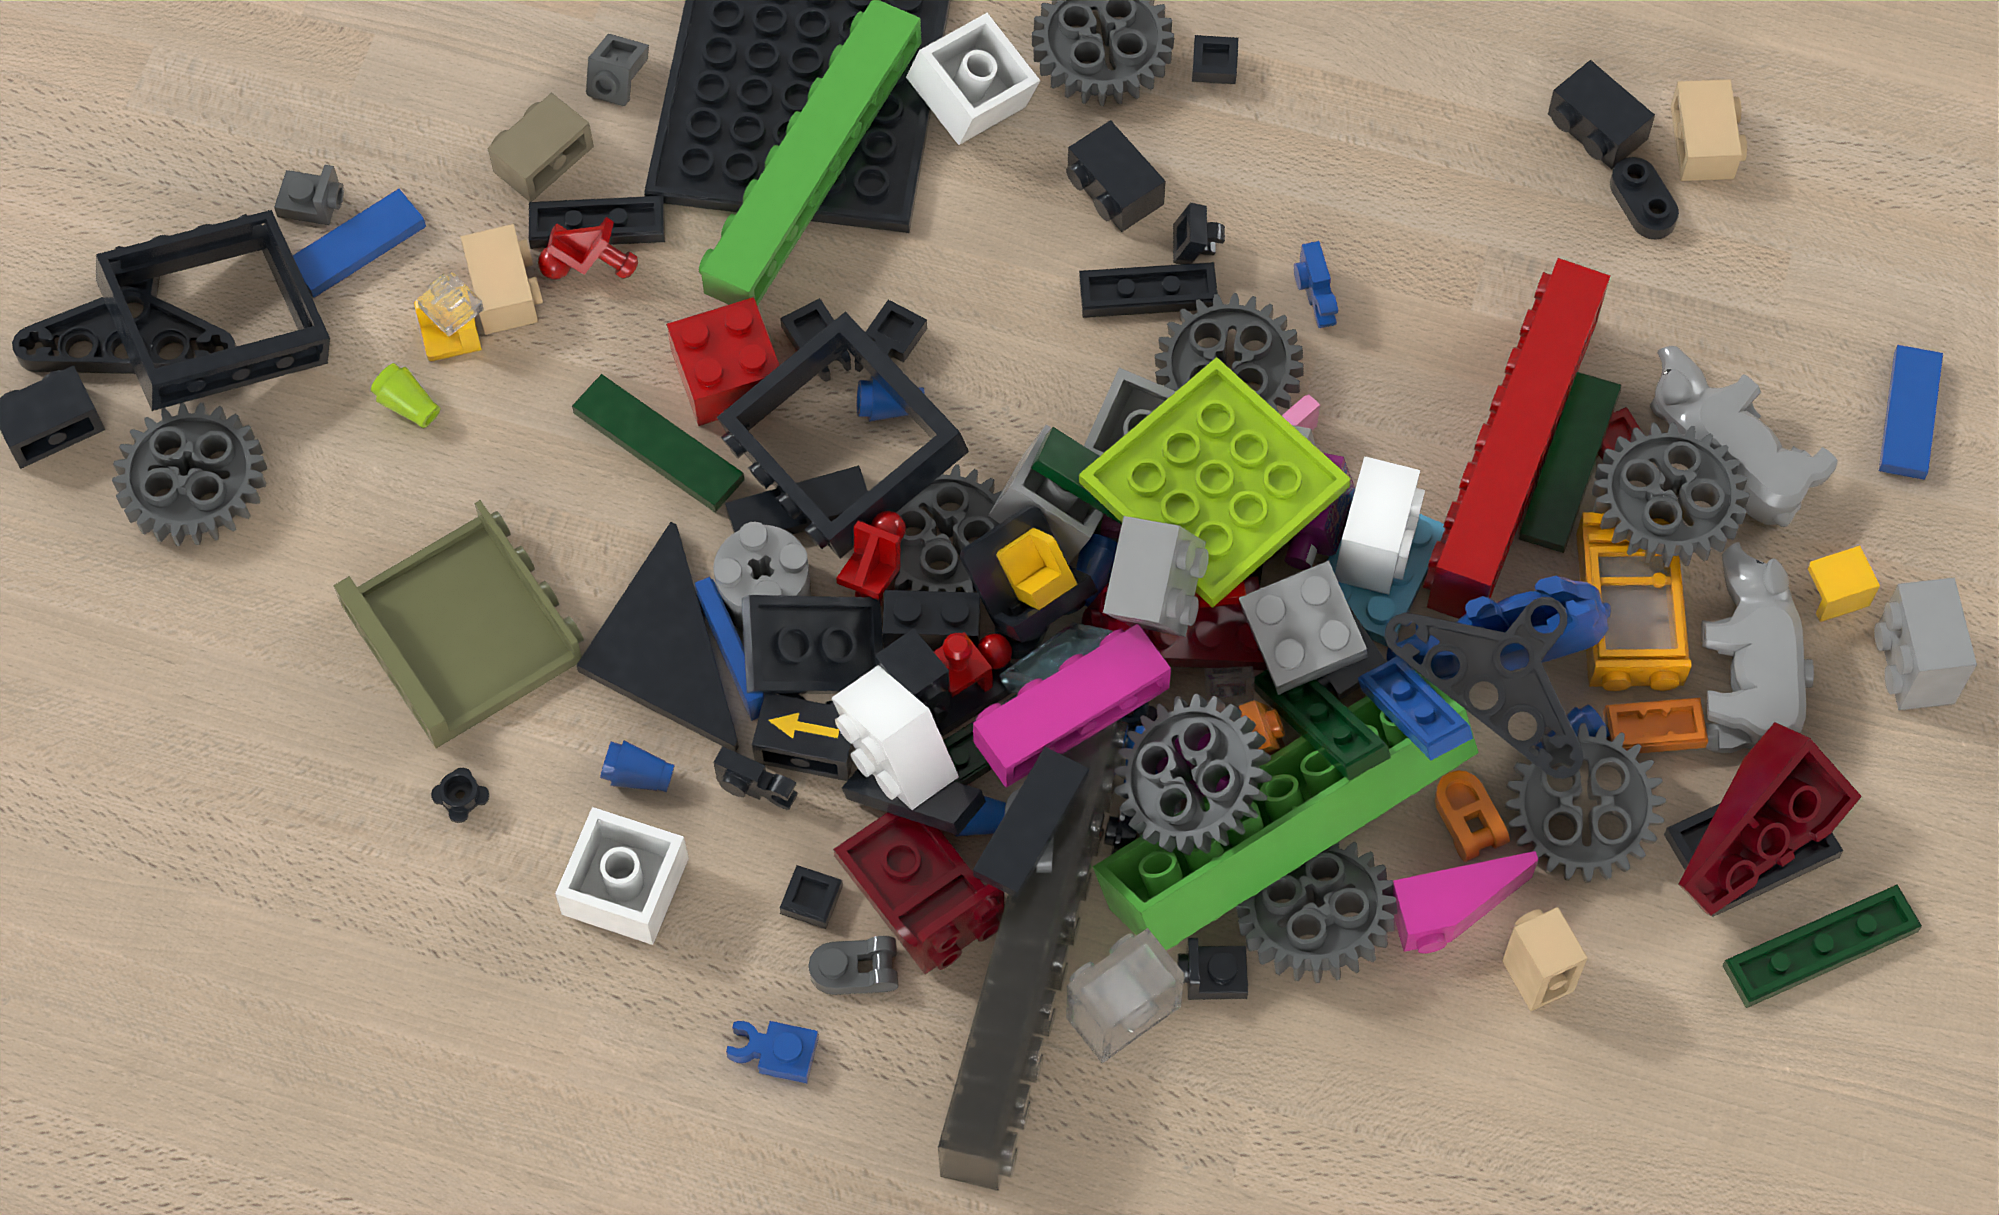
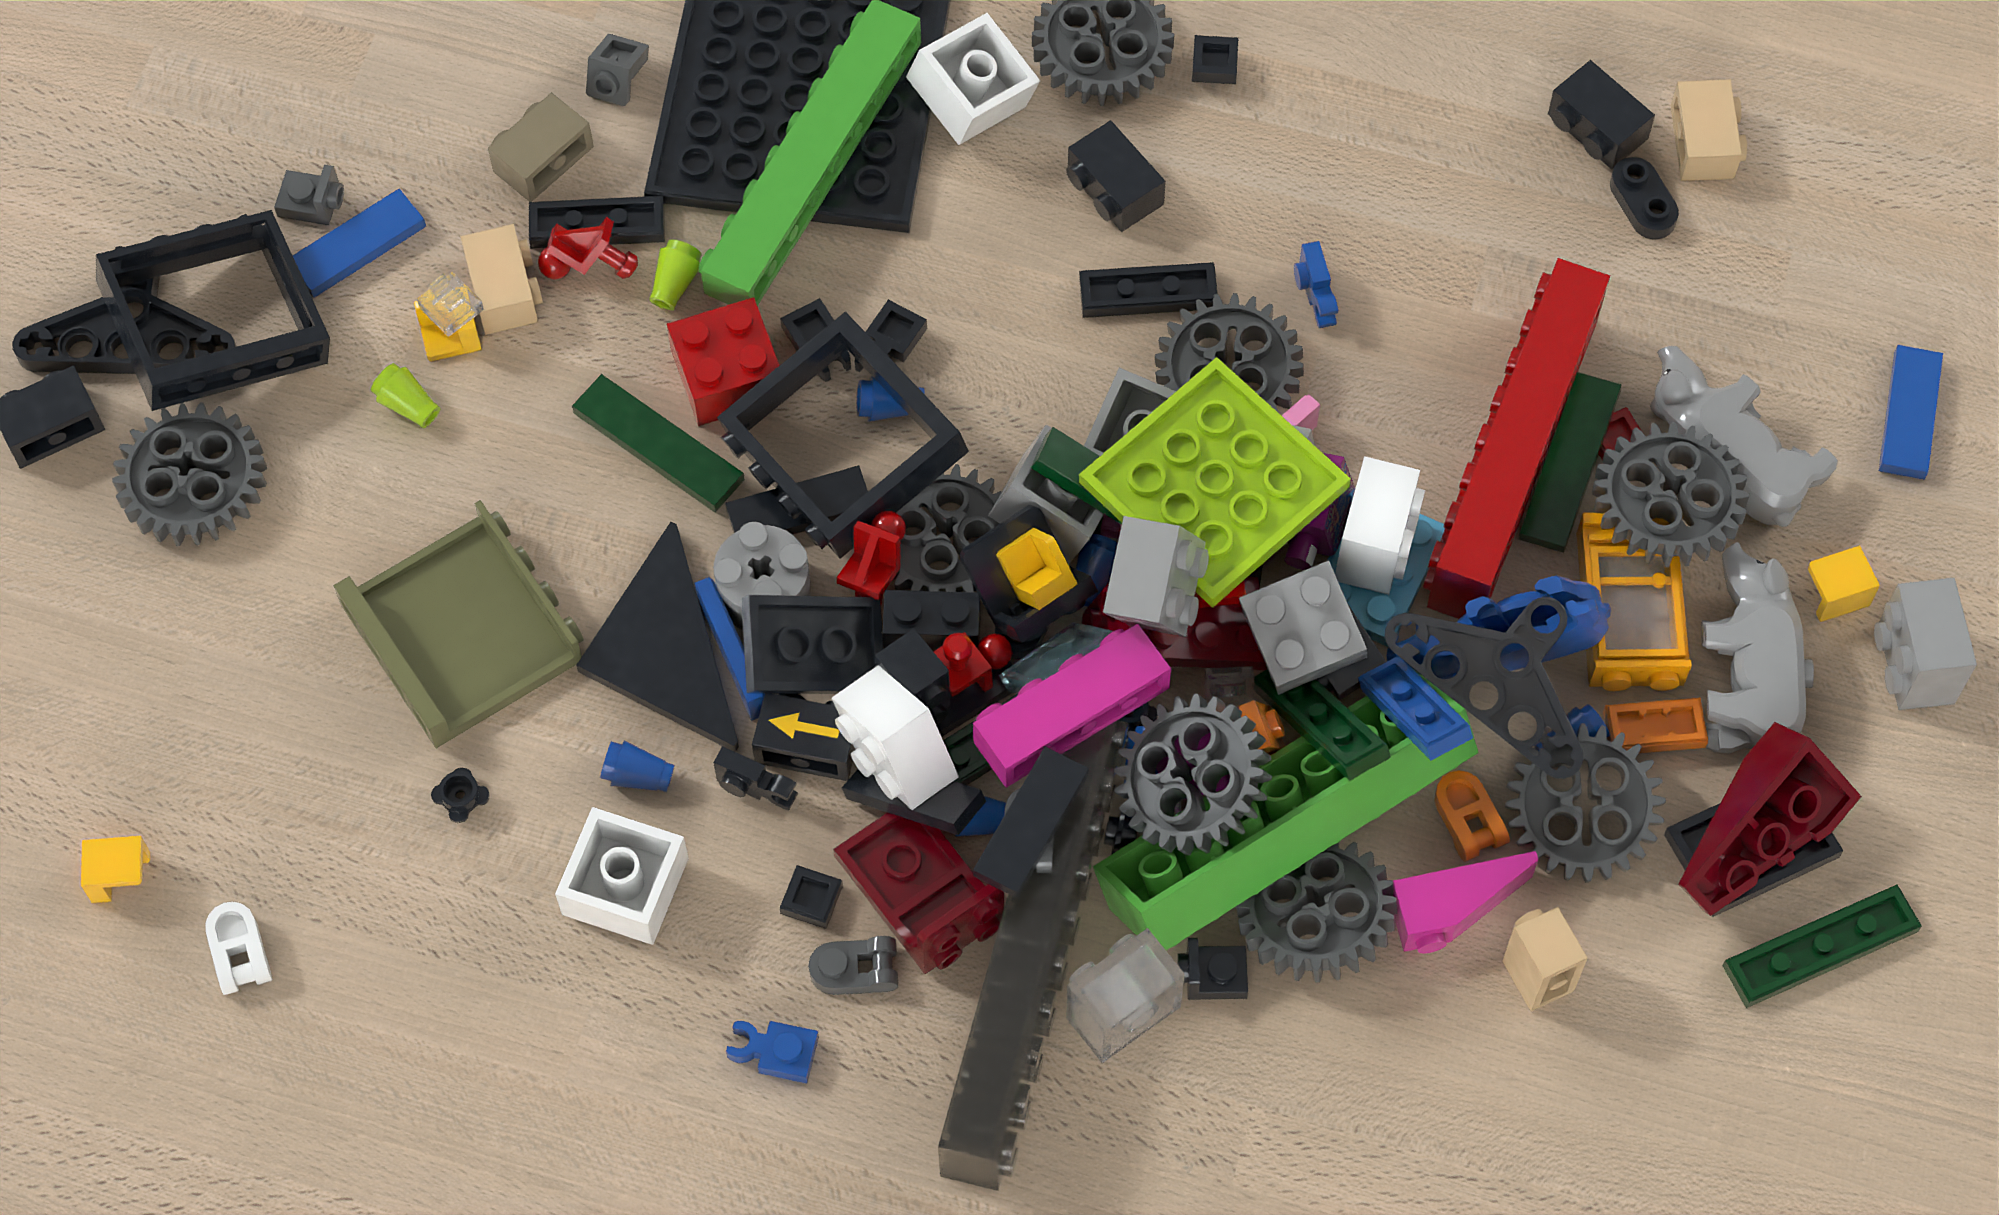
black tile [1173,202,1225,264] -> none
none -> yellow panel [81,836,150,903]
none -> white plate [205,902,273,995]
none -> lime cone [649,239,702,311]

